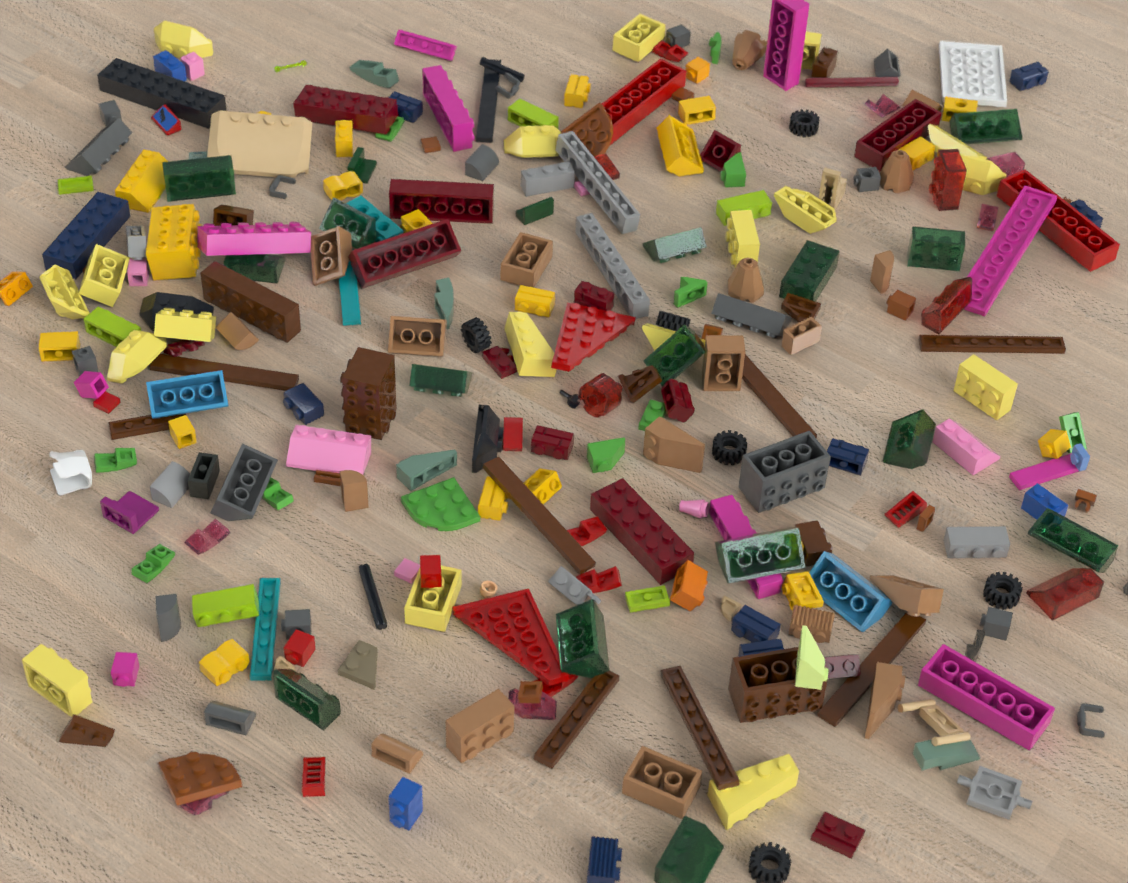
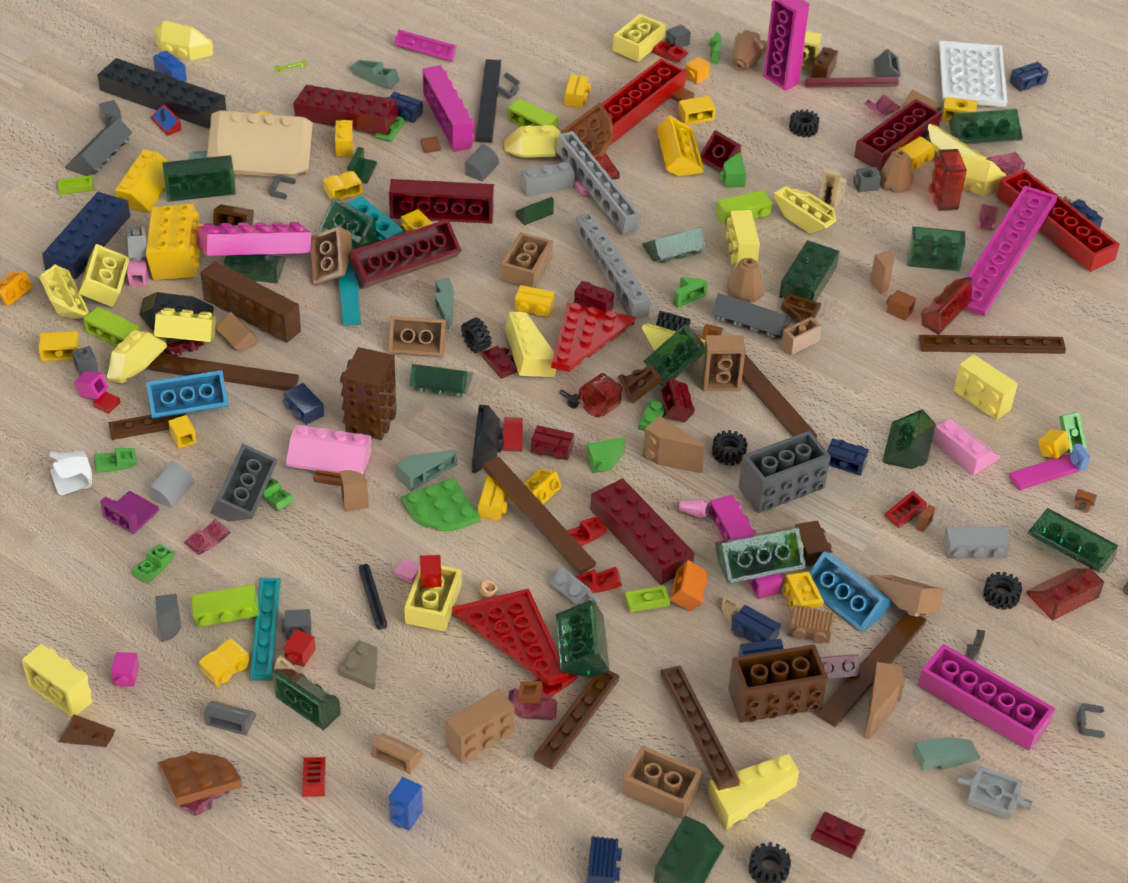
bright pink brick [180,52,205,81] -> none
pearl dark grey brick [188,452,220,499] -> none
black axle [479,57,525,82] -> none
yellowish green slope [795,625,828,690] -> none
tan plate [898,699,970,746] -> none
dark grey brick [980,607,1013,641] -> none
blue brick [1021,483,1068,530] -> none

